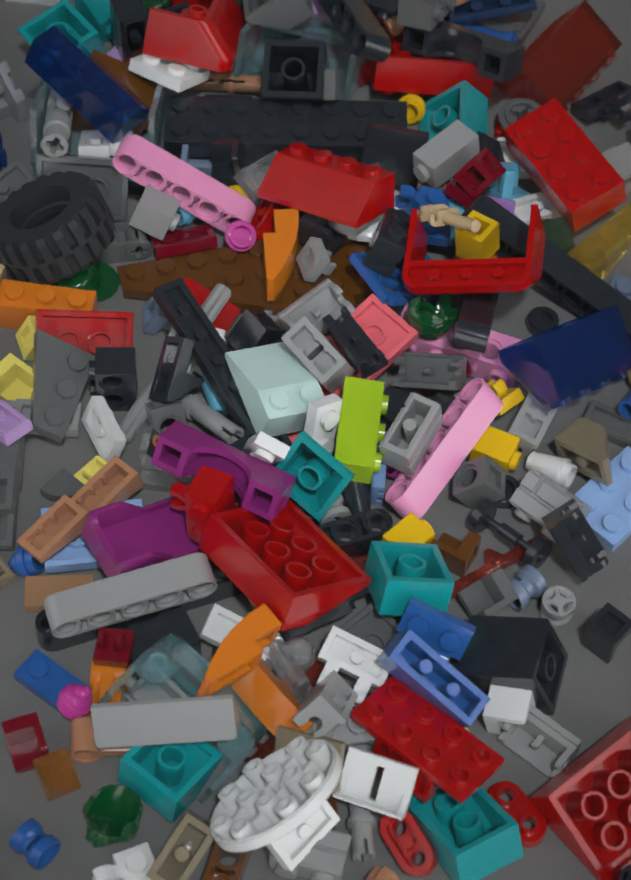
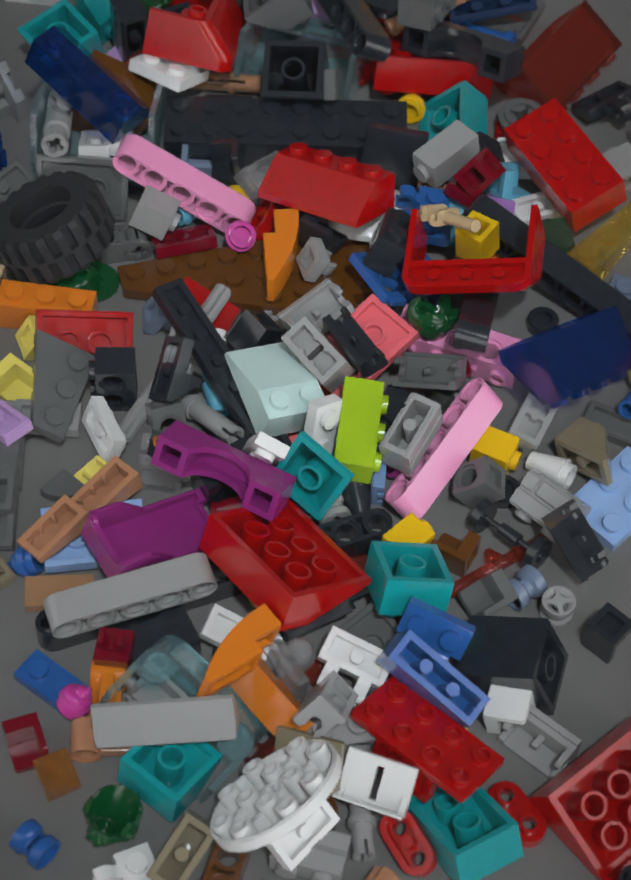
red brick [169,465,235,544] -> none
yellow tile [487,379,525,416] -> none

